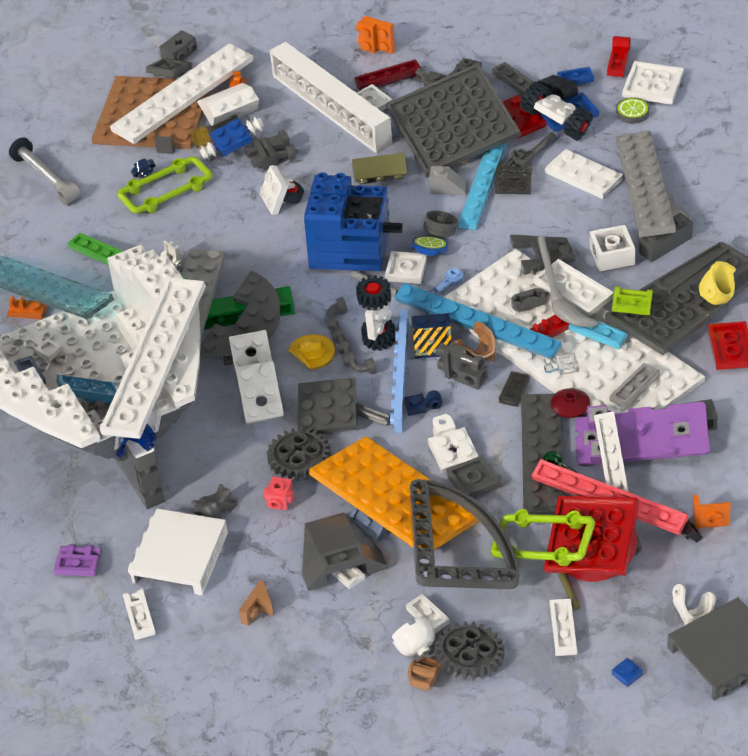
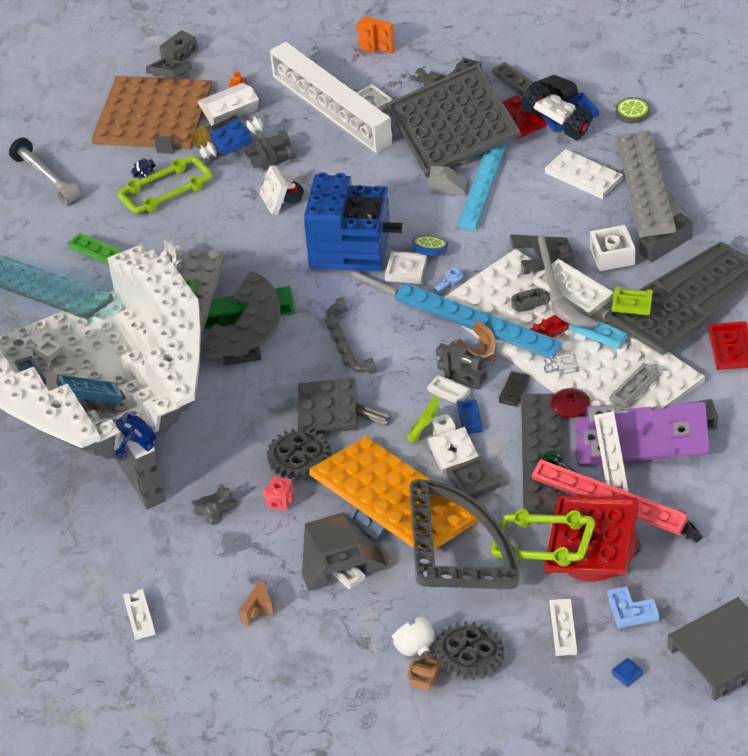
orange plate [7,296,48,320] -> none
medium lavender plate [54,544,102,576] -> none
white plate [100,278,206,439] -> none
white plate [110,43,253,144] -> none
white panel [128,509,228,595] -> none
white bracket [229,330,284,424] -> none
yellow hat [288,334,335,370] -> none
olive slope [352,153,407,184] -> none
dark red plate [354,59,421,91] -> none
black plate [356,275,395,351] -> none
light blue plate [390,310,409,433] -> none
dark blue plate [404,390,443,416] -> none
white plate [406,594,450,634] -> none
slope [412,313,452,359] -> none
dark grey wheel [423,210,458,237] -> none
clear smoke plate [495,165,532,195] -> none
dark grey piece [501,132,556,178] -> none
olive bar [546,544,581,610] -> none
blue plate [557,67,594,85] -> none
red plate [607,36,631,77] -> none
white plate [622,61,684,104] -> none
white helmet [672,584,716,625] -> none
orange piece [692,494,731,529] -> none
light yellow helmet [699,261,736,305] -> none
none -> lime plate [407,395,441,443]
none -> white tile [427,375,470,404]
none -> blue tile [457,399,483,434]
none -> light blue plate [607,587,659,628]

